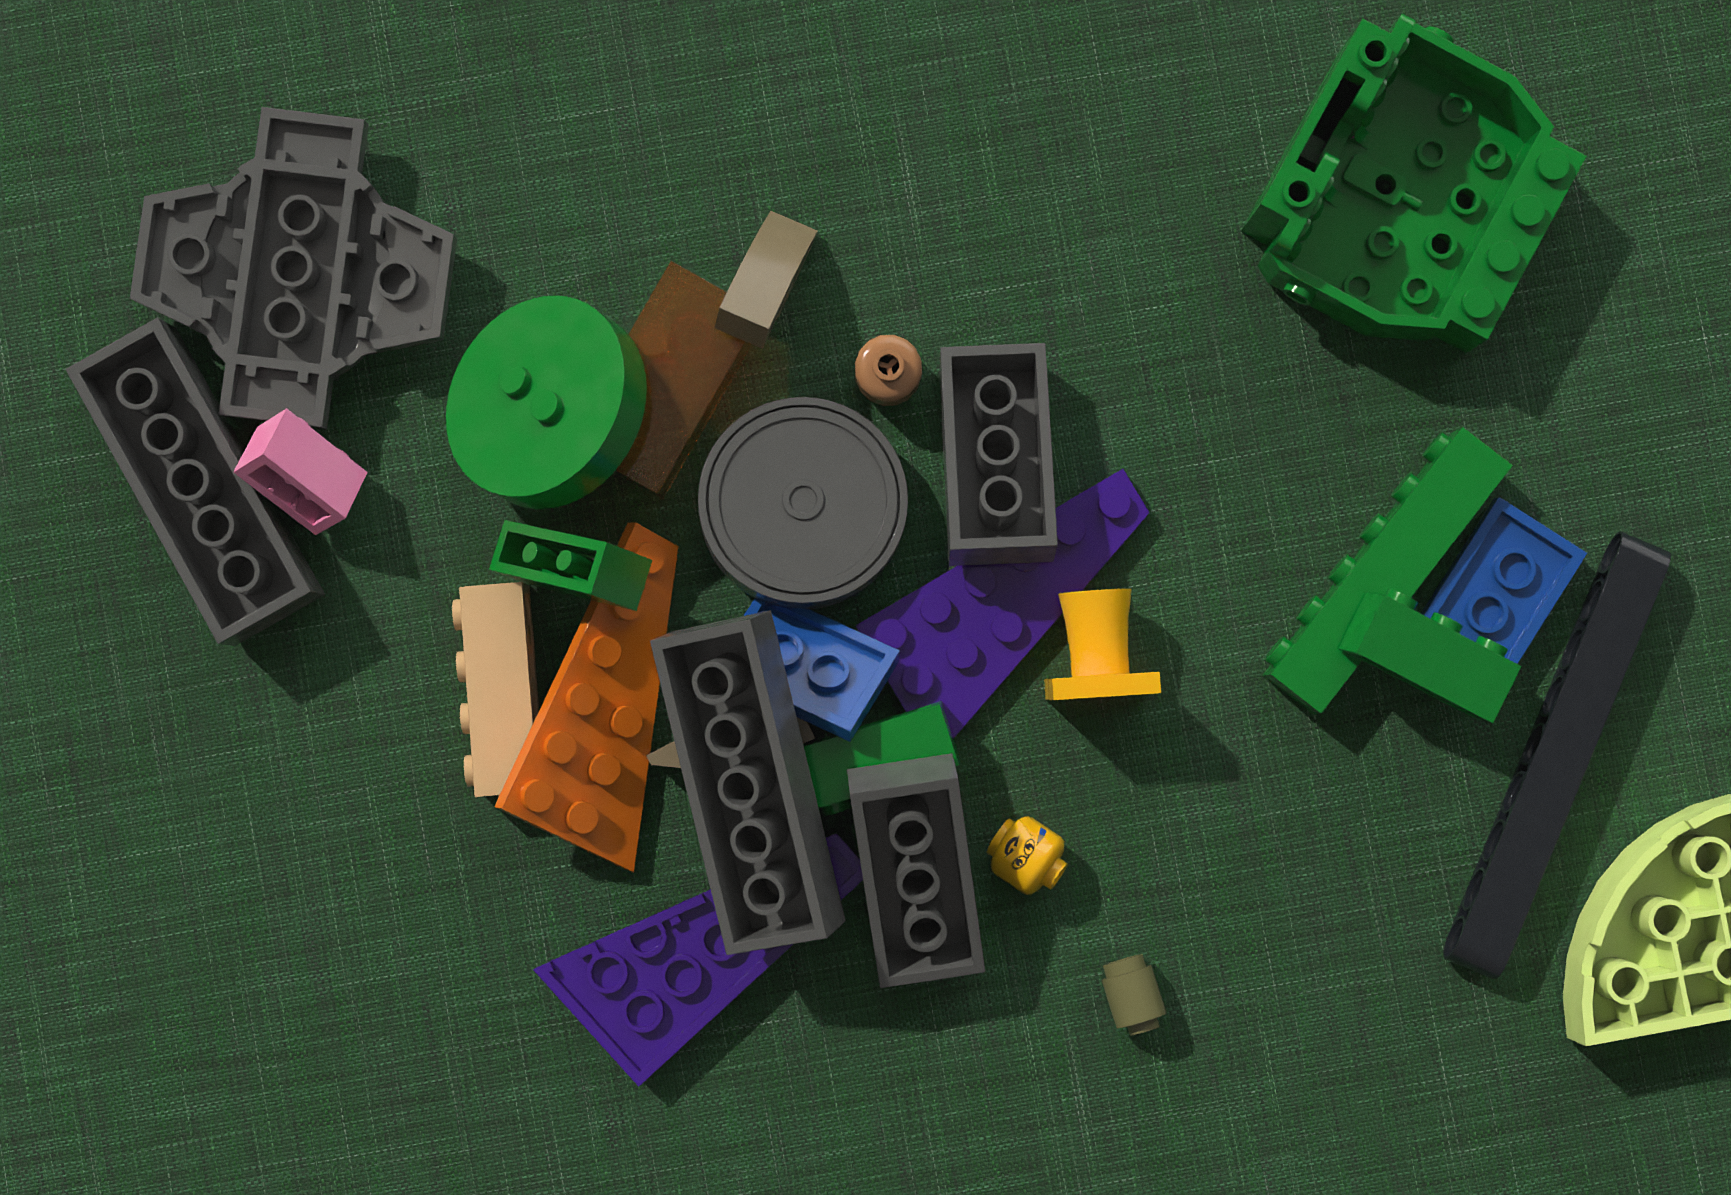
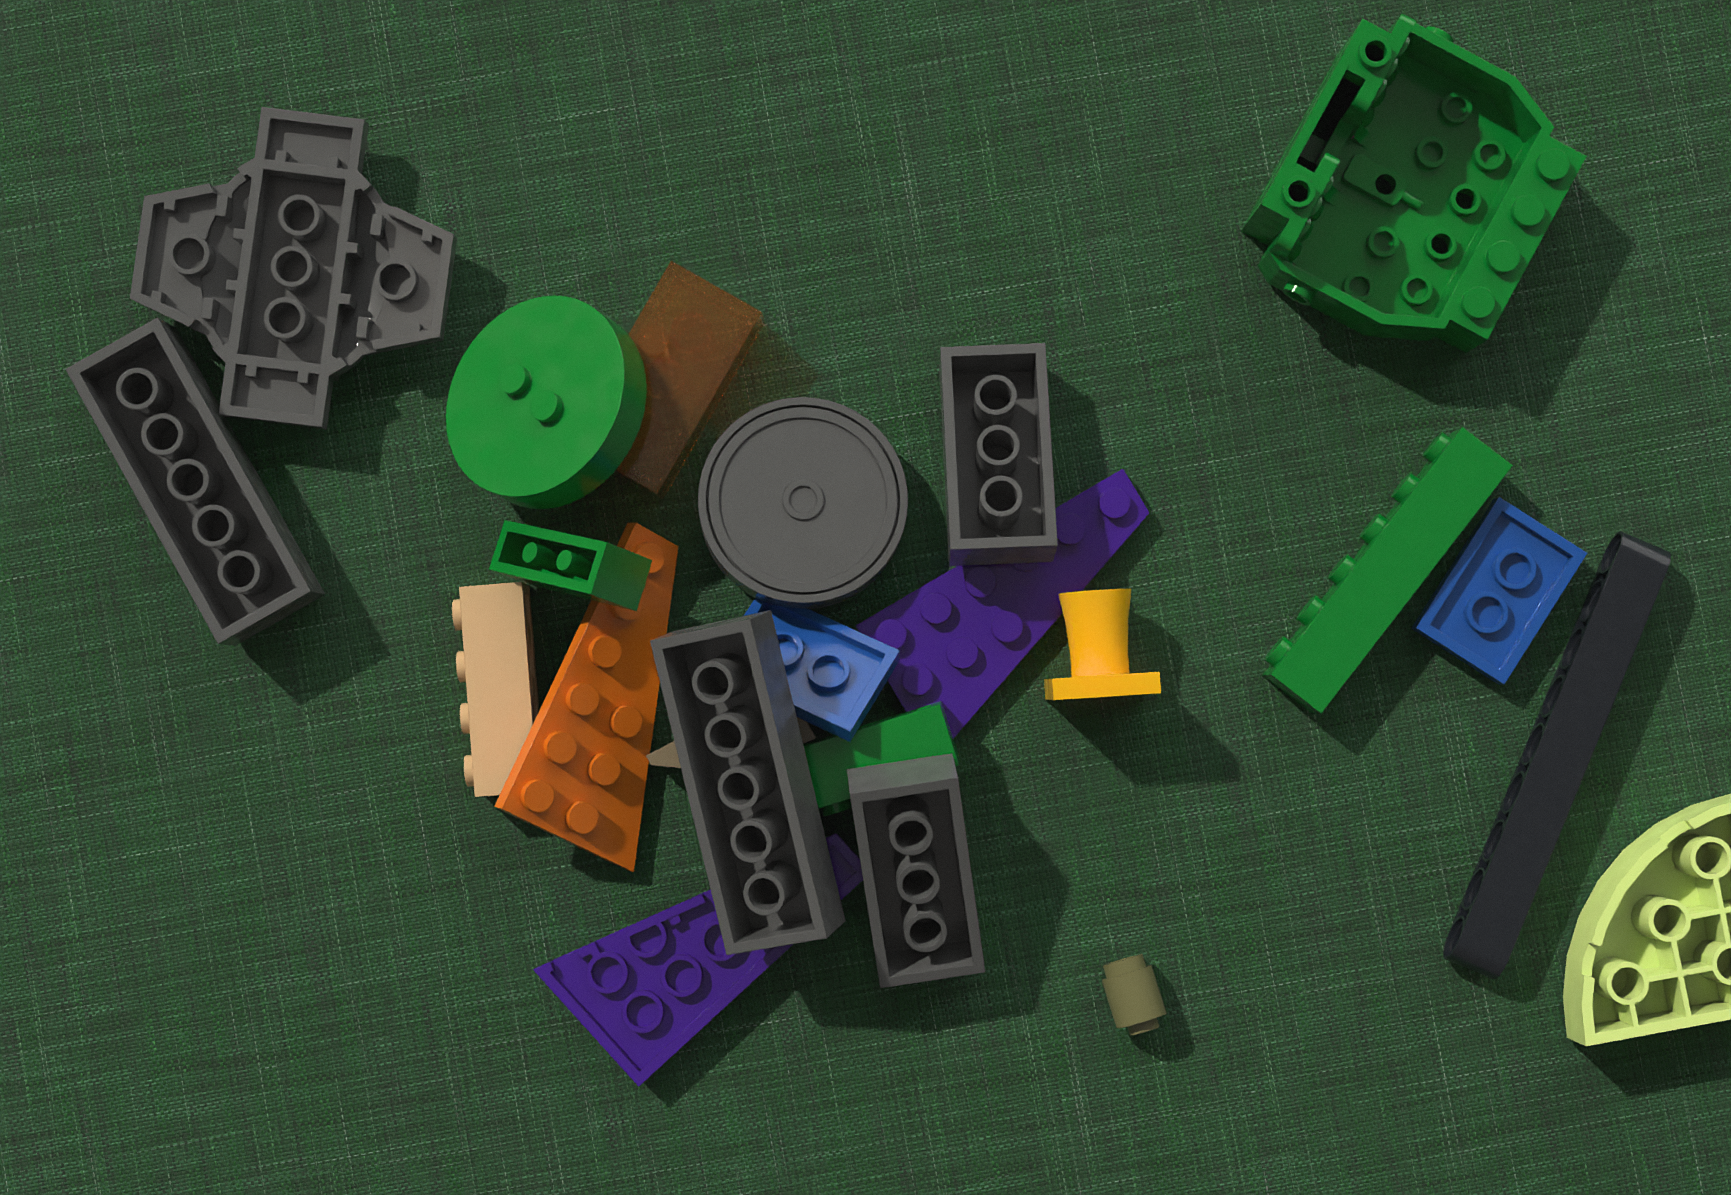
bright pink brick [233,408,368,535] -> none
dark tan slope [714,211,818,349] -> none
medium nougat head [855,335,922,406] -> none
yellow head [987,816,1068,895] -> none
green brick [1338,589,1522,723] -> none

